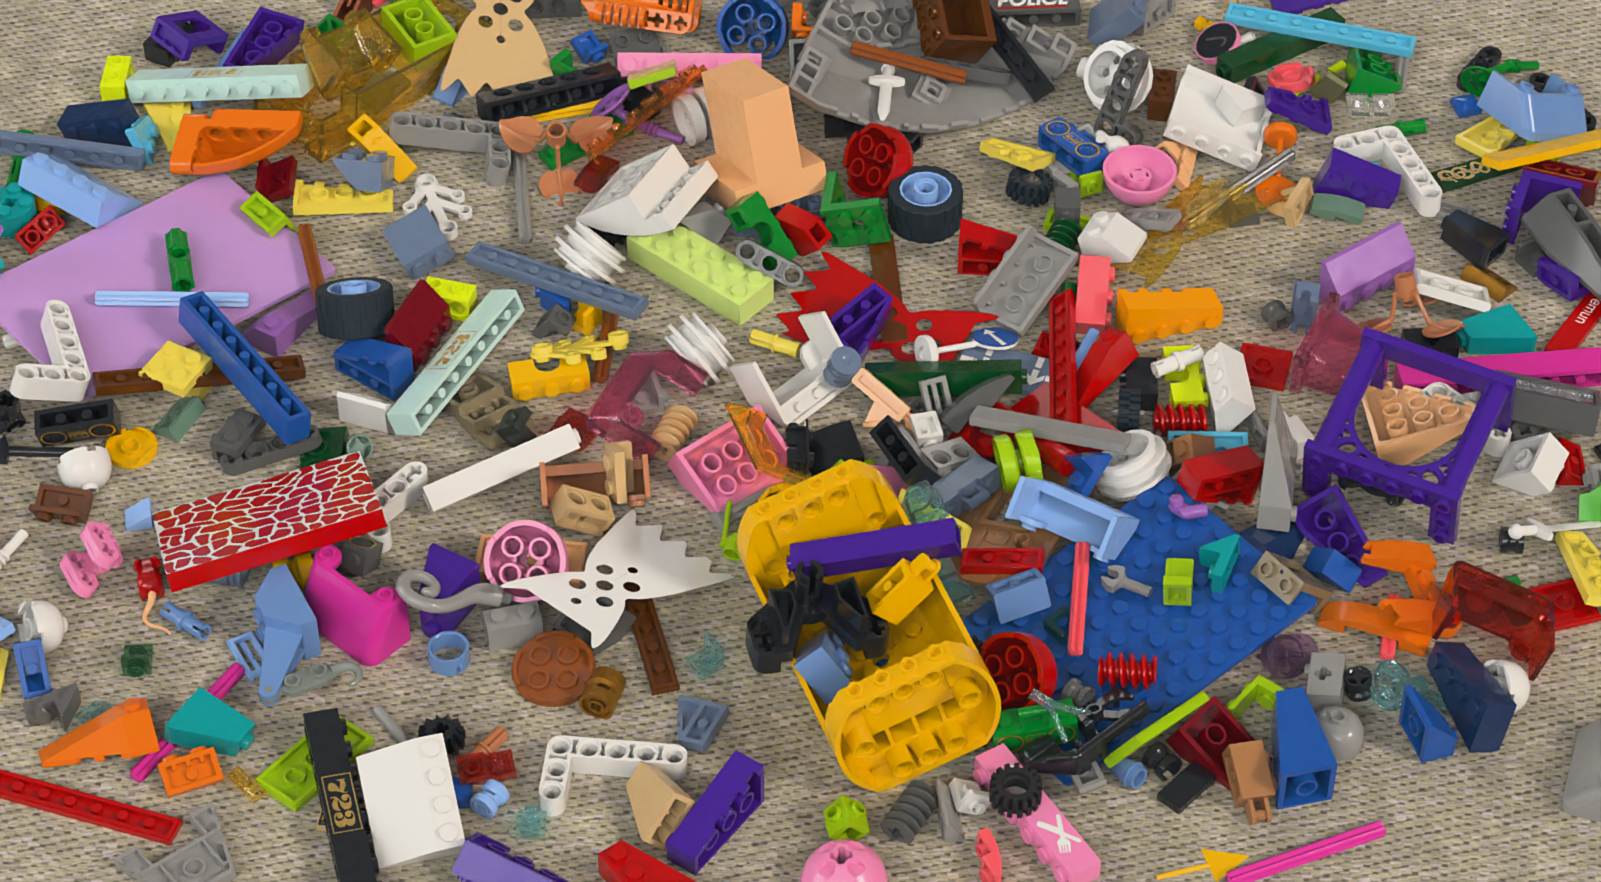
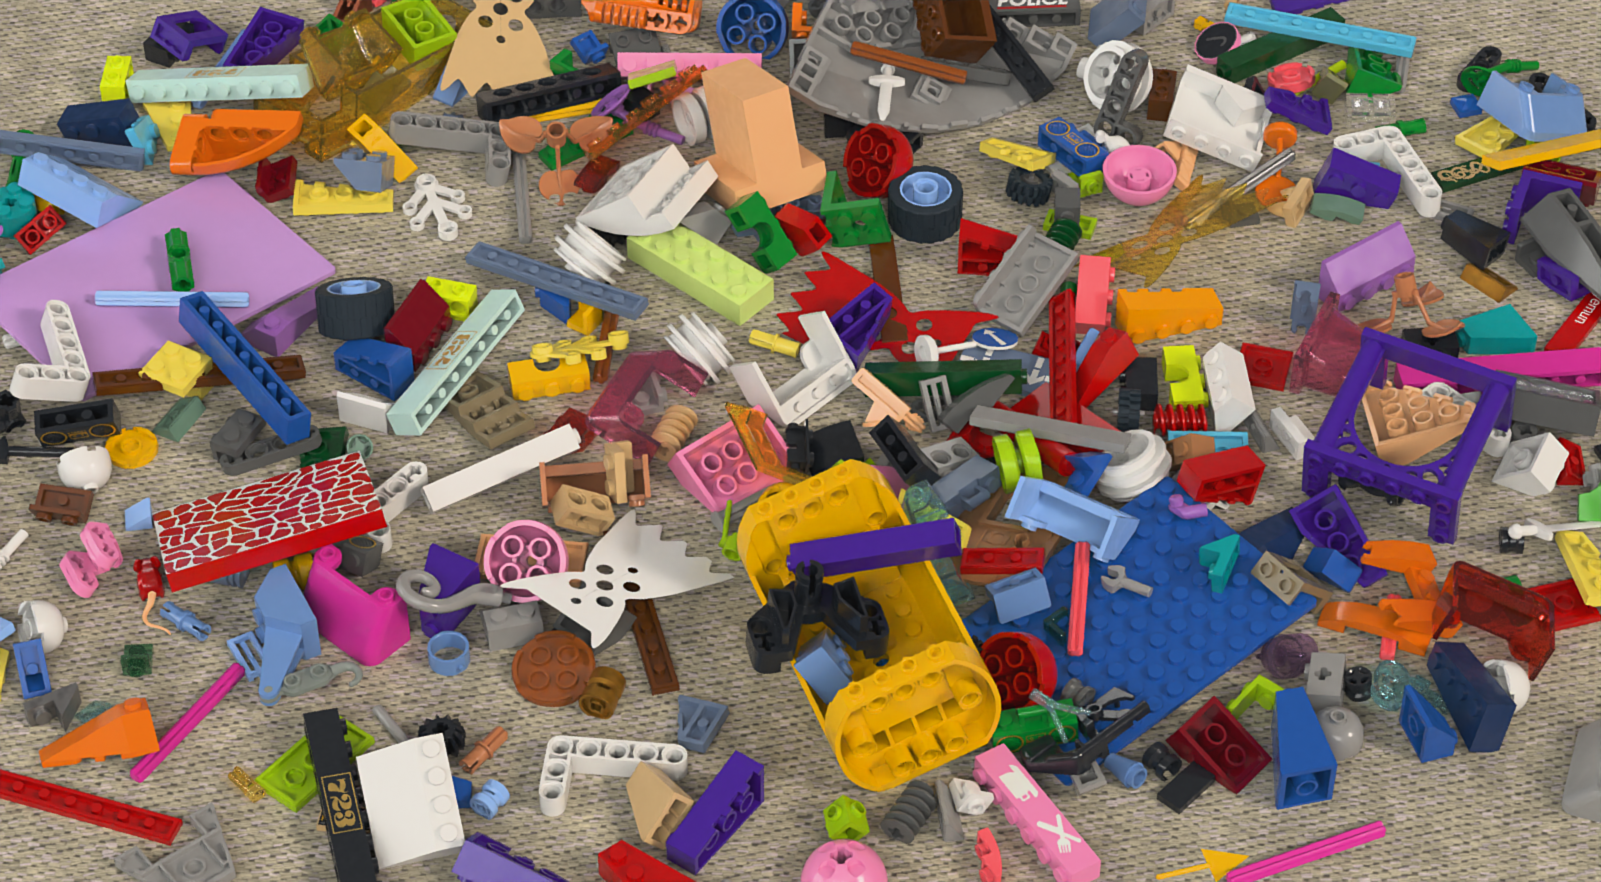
orange bracket [157,746,224,799] -> none
teal slope [163,687,255,756] -> none
lime panel [239,191,297,238] -> none
dark orange axle [298,223,325,307] -> none
sand blue brick [382,205,456,280] -> none
clear red slope [455,749,517,786] -> none
pearl dark grey bracket [495,406,538,448] -> none
clear light blue tile [516,806,547,839] -> none
dark grey bracket [532,303,576,339] -> none
clear light blue panel [685,632,724,681] -> none
beam [736,239,805,287] -> none
sand blue piece [823,346,861,388] -> none
yellow brick [866,553,941,625] -> none
white bracket [910,411,944,449] -> none
black tyre [989,763,1042,818] -> none
white slope [1078,211,1147,263] -> none
red piece [1098,651,1158,690] -> none
lime tile [1104,691,1210,769] -> none
light grey hinge [1120,208,1182,232] -> none
white pin [1150,344,1204,379] -> none
lime bracket [1163,558,1194,606] -> none
medium nougat brick [1222,740,1277,825] -> none
light grey wedge [1256,394,1301,532] -> none
dark grey wheel [1261,300,1293,332] -> none
white tile [1413,268,1491,312] -> none

